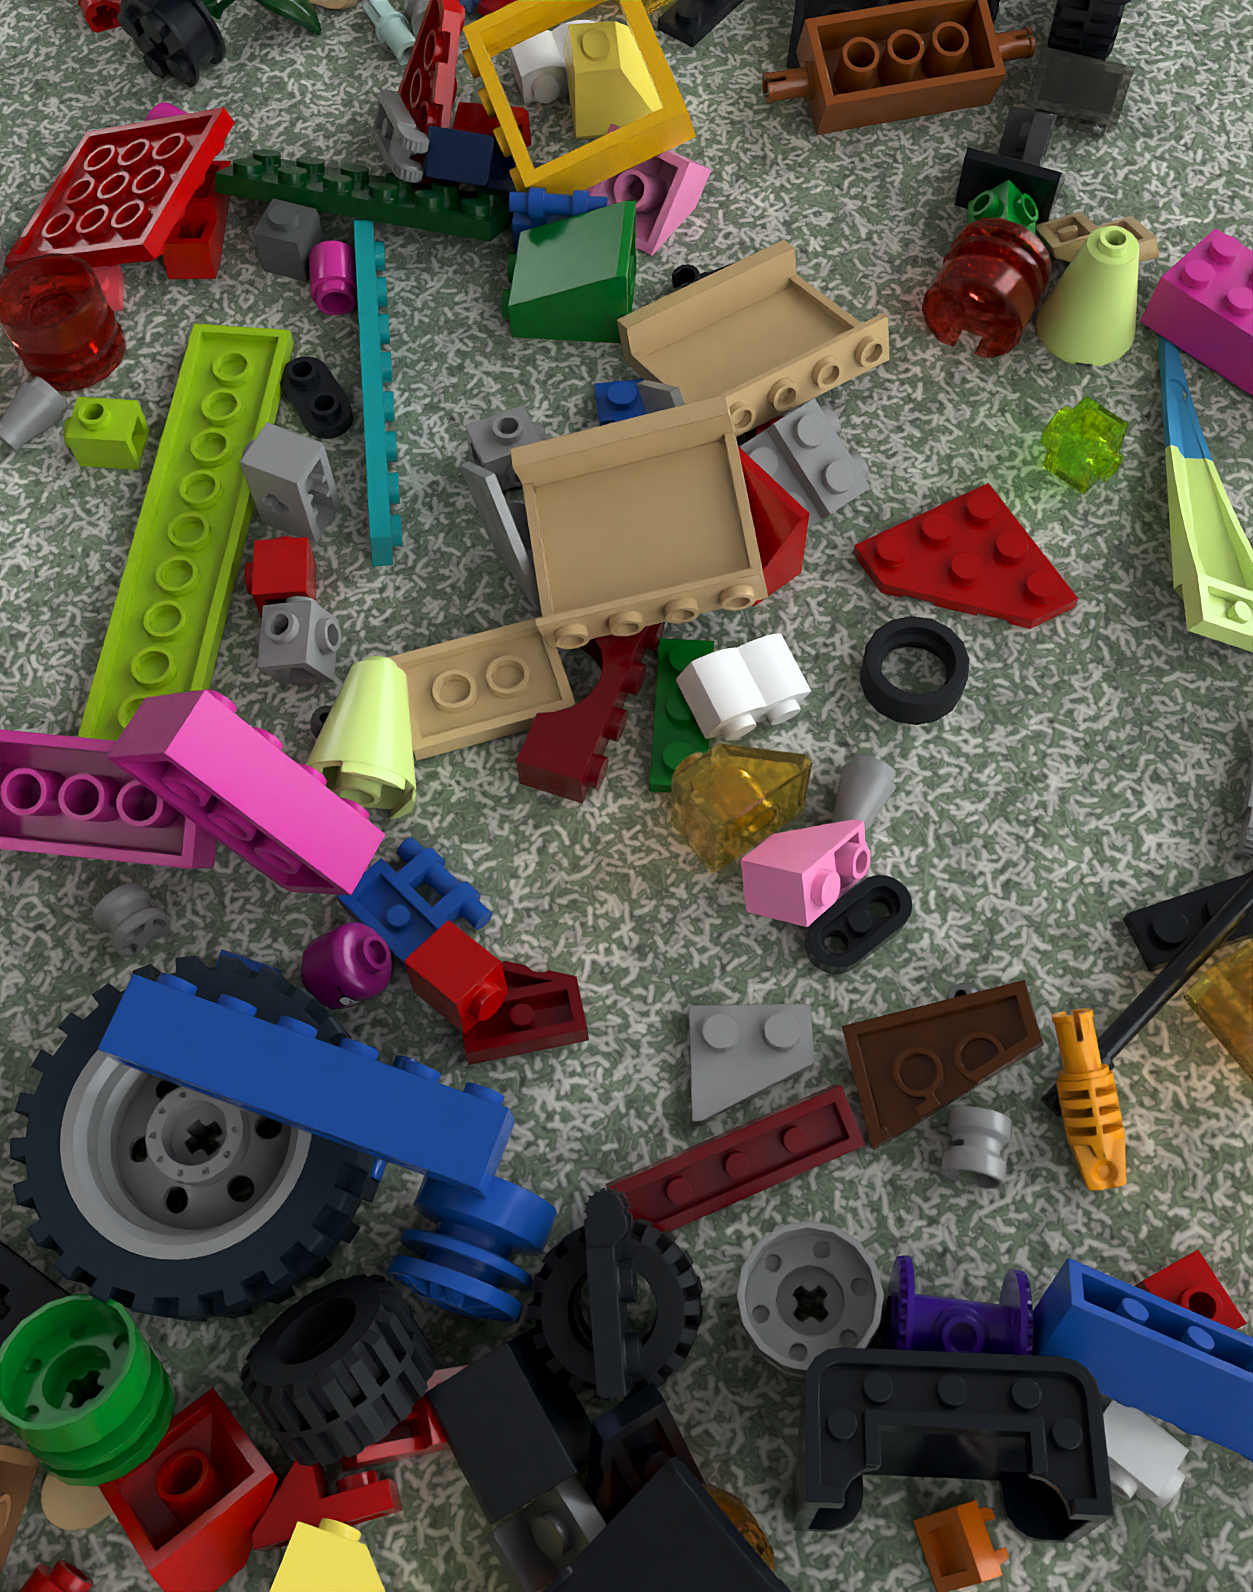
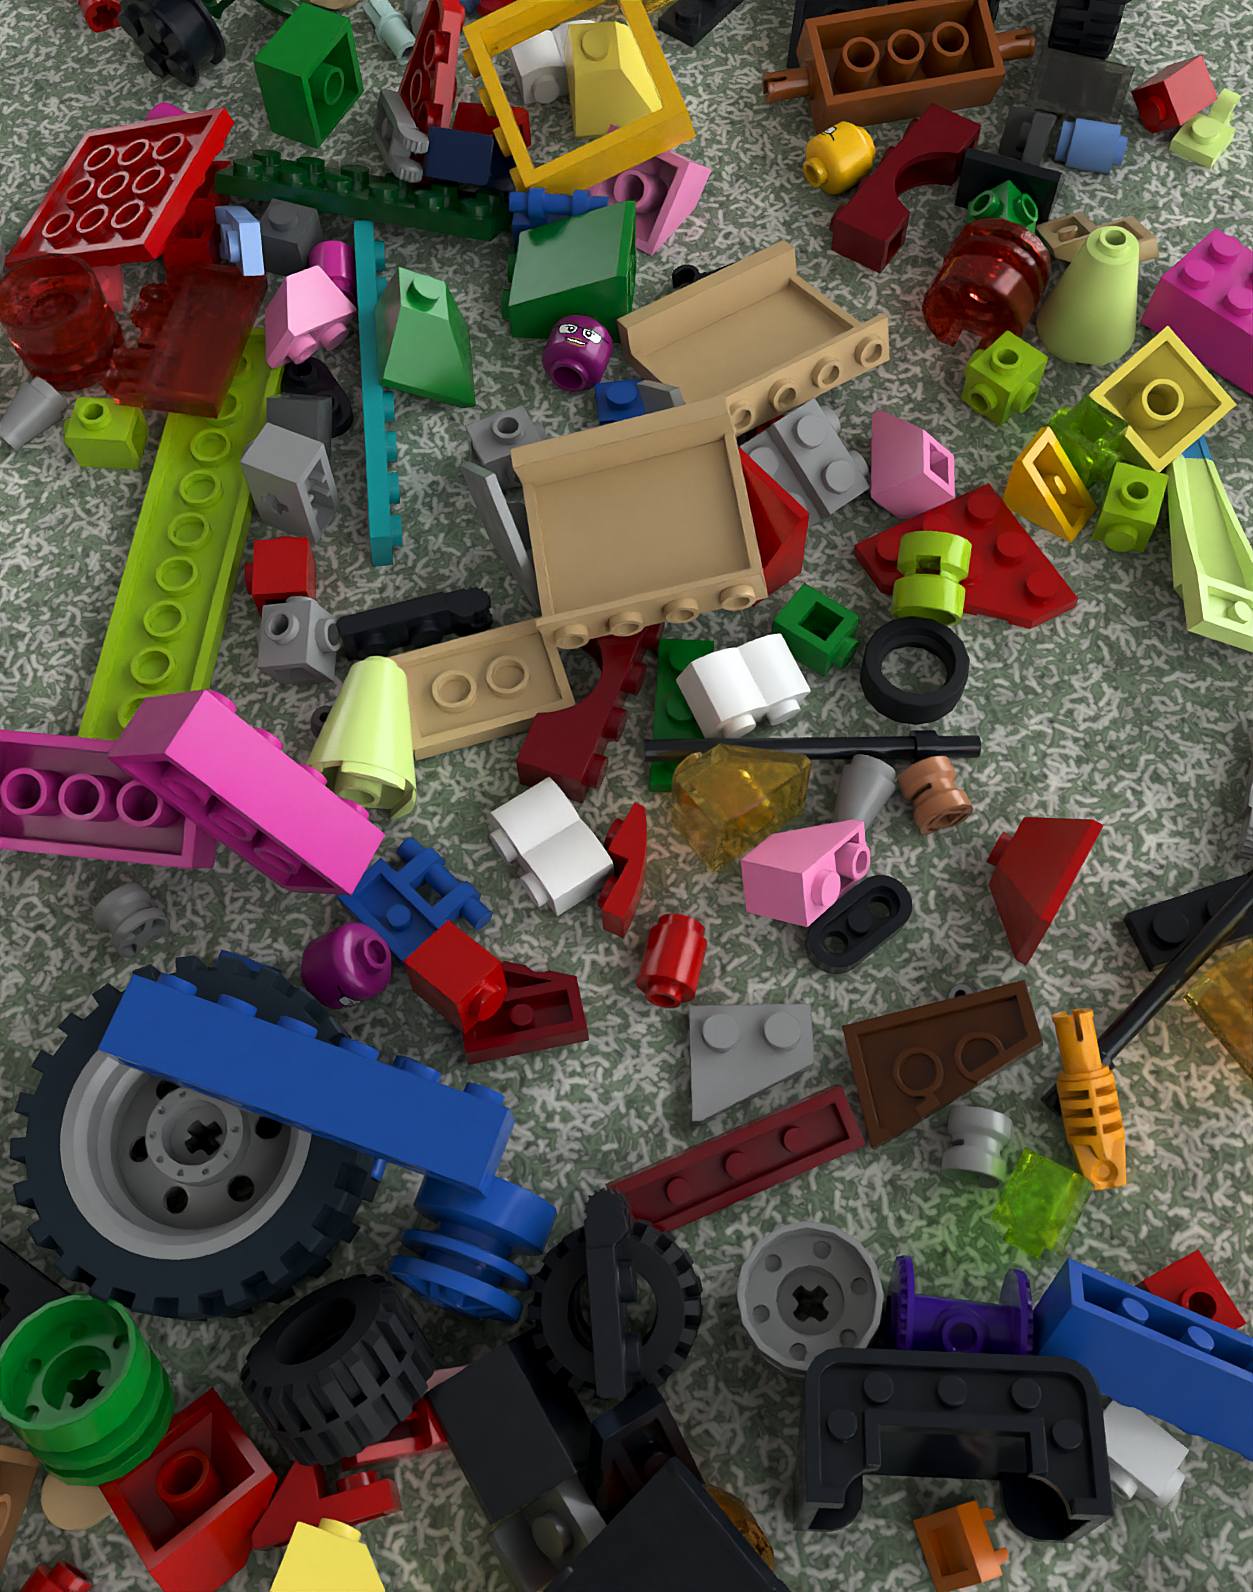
none -> clear red hinge [100,261,268,419]
none -> light blue plate [215,205,264,276]
none -> green brick [253,2,364,149]
none -> bright pink slope [265,265,357,369]
none -> dark grey brick [267,393,332,460]
none -> black hinge [337,586,493,662]
none -> green slope [375,267,476,408]
none -> white brick [489,777,615,916]
none -> magenta head [541,314,613,392]
none -> red slope [597,802,647,939]
none -> red brick [636,914,707,1008]
none -> black bar [642,730,981,764]
none -> green brick [771,583,860,677]
none -> yellow head [803,121,876,196]
none -> dark red arch [829,103,982,274]
none -> bright pink slope [869,409,955,519]
none -> lime wheel [890,531,972,626]
none -> nougat wheel [896,756,973,835]
none -> lime brick [961,330,1048,426]
none -> red slope [987,817,1104,966]
none -> clear neon green brick [990,1147,1095,1259]
none -> yellow slope [1002,426,1098,543]
none -> medium blue brick [1054,118,1128,175]
none -> light yellow slope [1071,326,1237,472]
none -> lime brick [1091,461,1169,553]
none -> brick [1131,54,1218,134]
none -> yellowish green plate [1169,88,1241,169]

